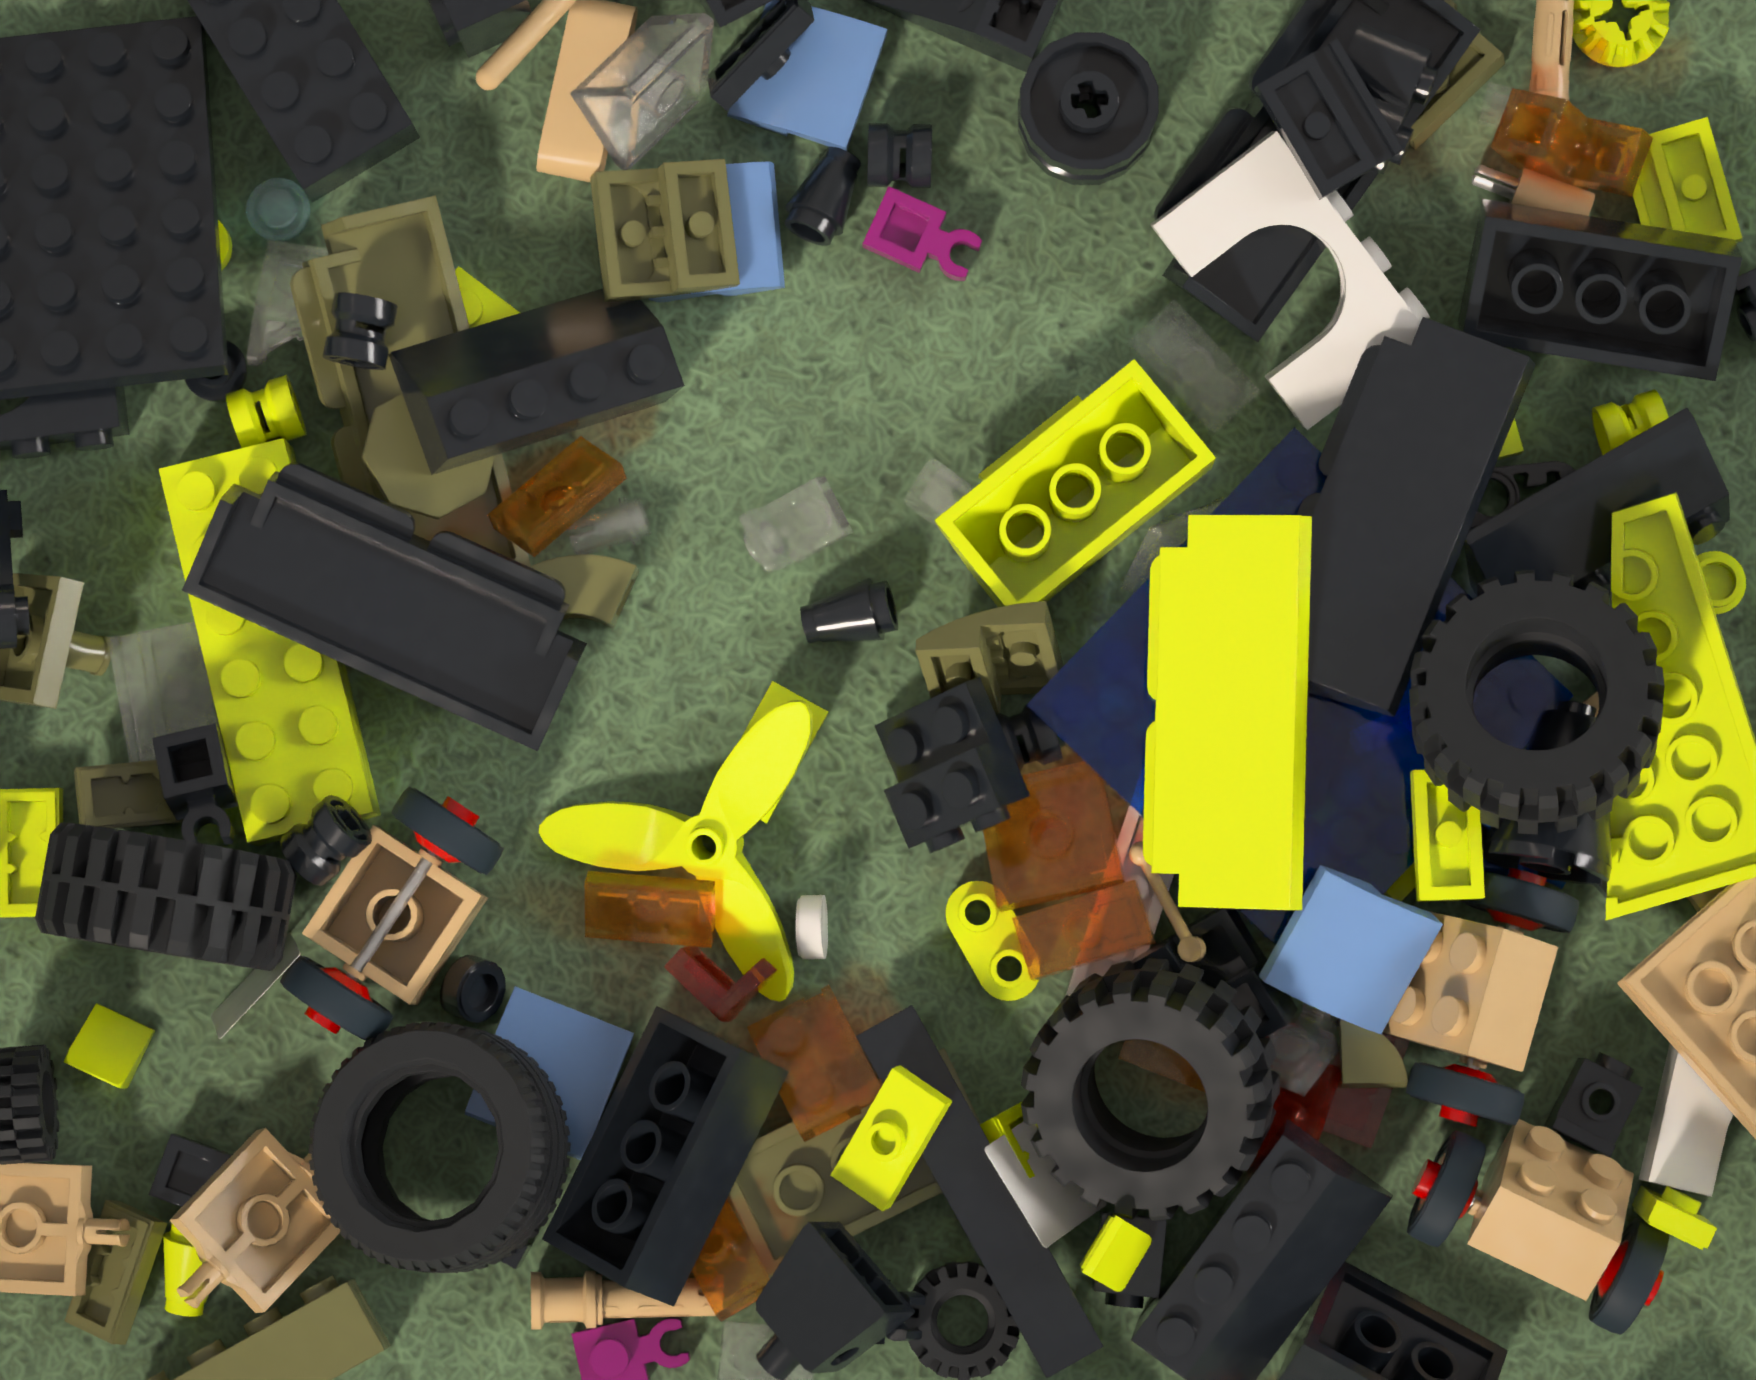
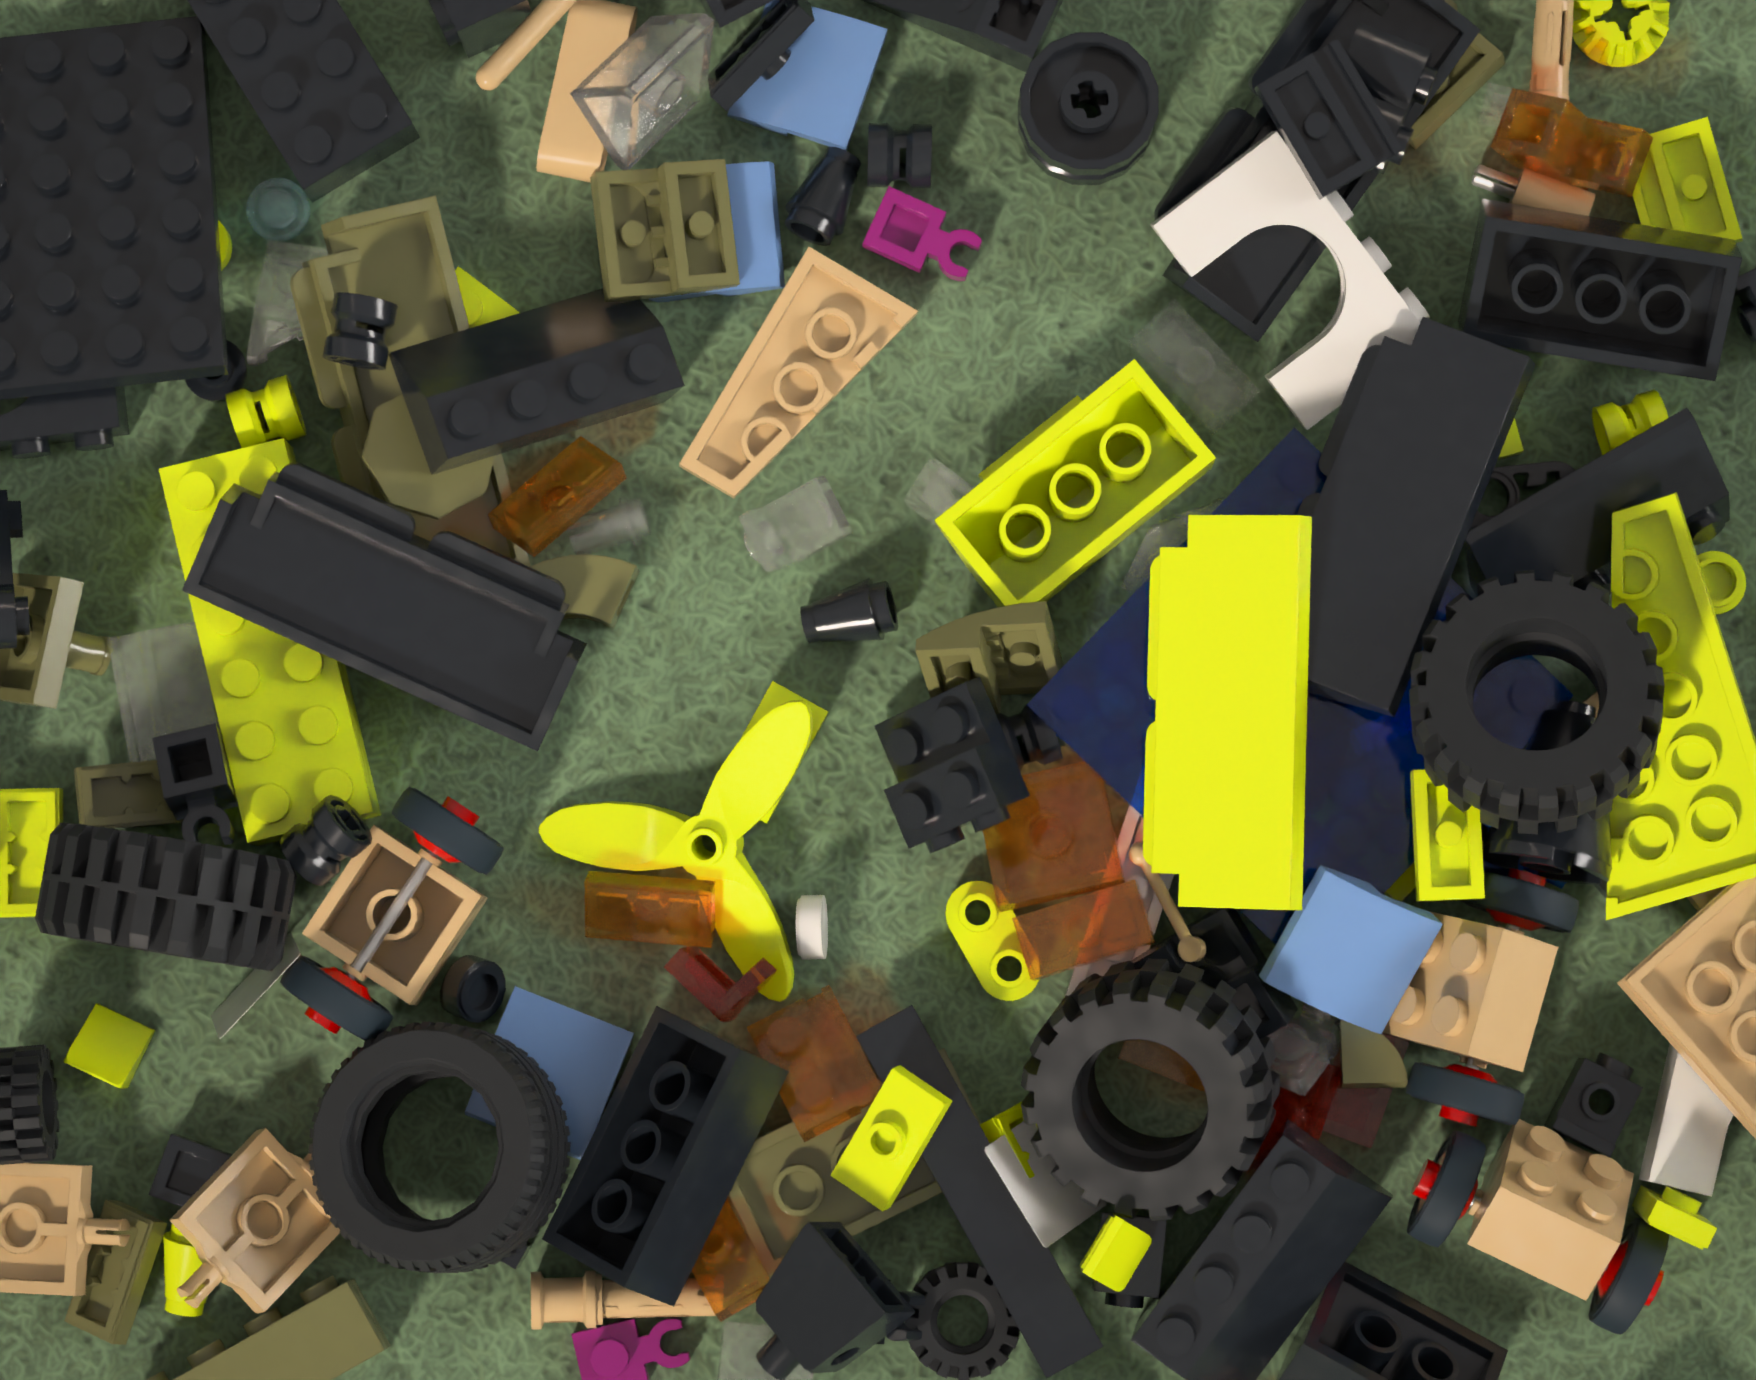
none -> tan wing [679,247,918,499]

